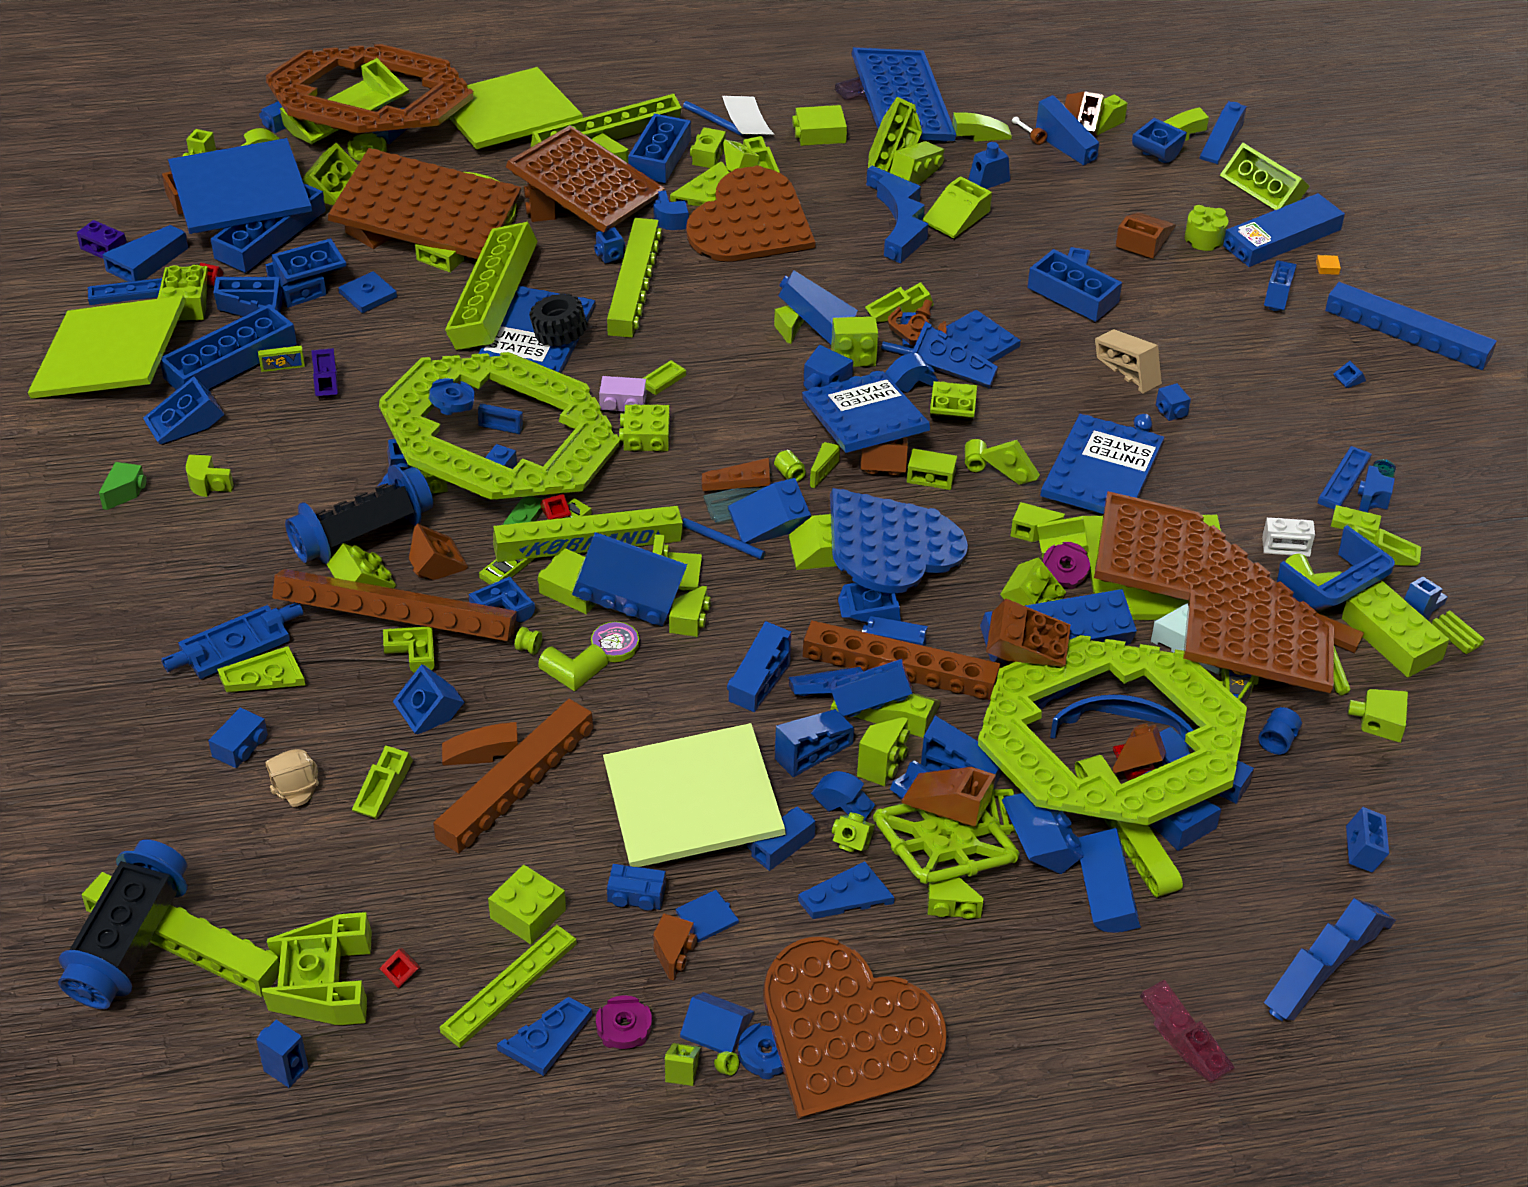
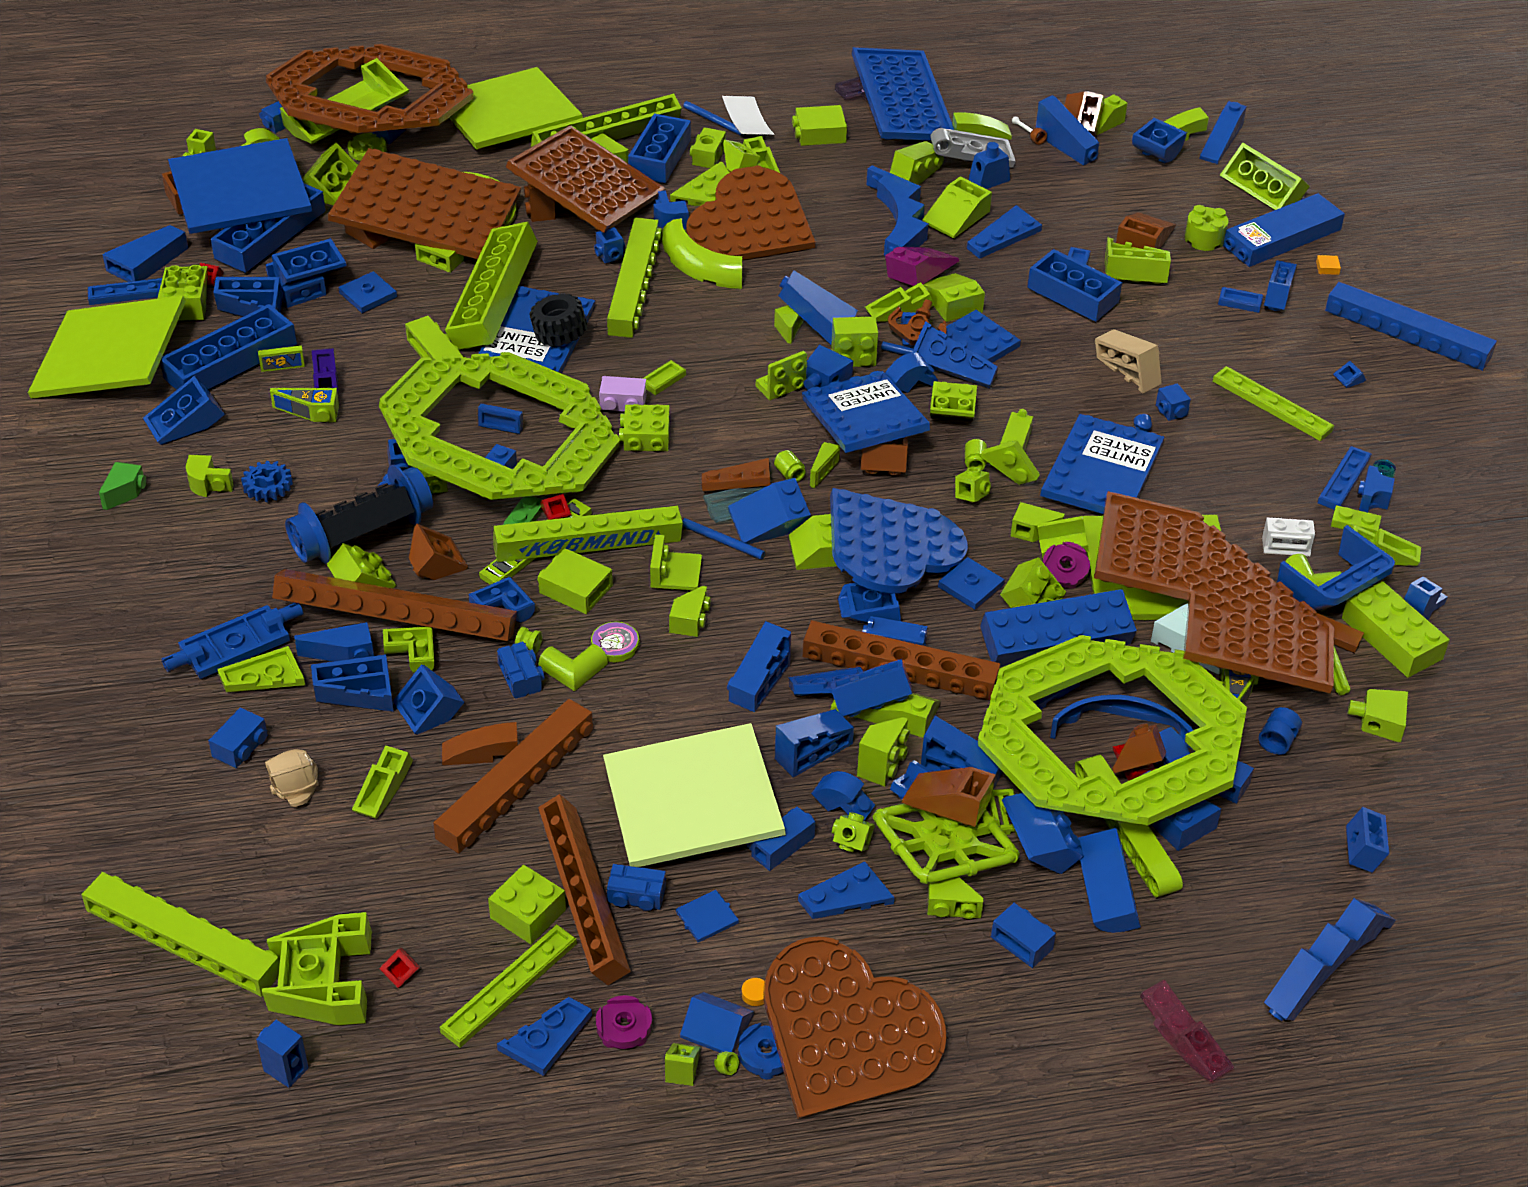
brick [58,839,188,1009] -> none
dark purple brick [76,220,126,259] -> none
blue plate [429,378,475,415] -> none
blue slope [572,532,687,626] -> none
dark orange slope [653,913,697,981] -> none
lime wedge [868,97,922,173] -> none
lime brick [907,449,957,490] -> none
dark orange slope [986,599,1071,667] -> none
lime tile [1432,611,1485,654] -> none
none -> blue gear [241,461,293,502]
none -> slope [270,388,339,422]
none -> blue slope [294,622,374,661]
none -> blue wedge [311,655,394,712]
none -> lime brick [405,316,466,383]
none -> blue brick [497,642,544,699]
none -> dark orange brick [538,794,631,985]
none -> lime brick [662,218,742,289]
none -> light orange tile [742,978,764,1006]
none -> lime bracket [756,351,807,401]
none -> magenta slope [885,247,959,286]
none -> lime slope [923,273,985,322]
none -> light grey hinge [931,128,1016,168]
none -> blue plate [938,557,1005,610]
none -> lime brick [955,467,991,502]
none -> blue wing [967,205,1042,259]
none -> blue piece [991,903,1056,968]
none -> lime brick [1000,409,1033,451]
none -> lime wedge [1105,237,1171,284]
none -> lime tile [1213,366,1334,441]
none -> blue tile [1218,287,1263,313]

